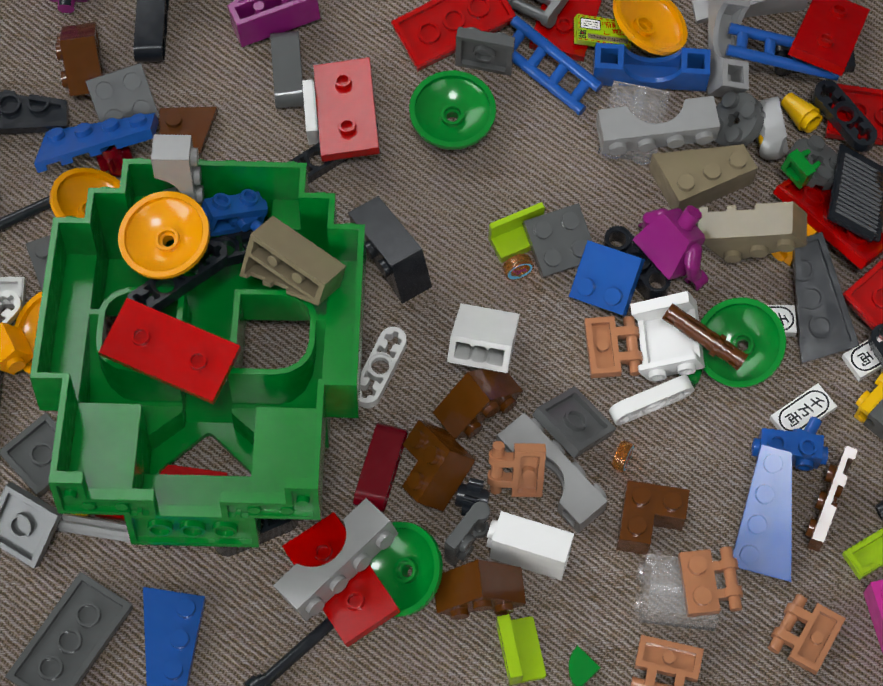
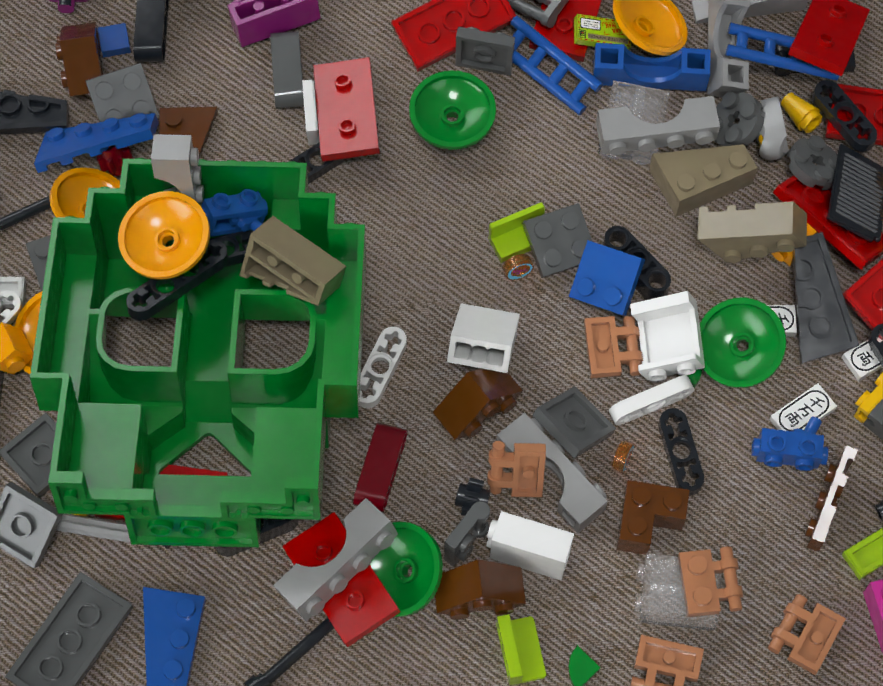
red plate [98,298,241,404] -> none
black wedge [348,196,432,304] -> none
reddish brown brick [402,419,476,511] -> none
magenta torso [633,205,708,291] -> none
reddish brown pin [662,303,749,371] -> none
wing [733,444,792,582] -> none
green tile [781,149,821,190] -> none
none -> blue tile [98,23,131,58]
none -> black beam [658,408,704,496]

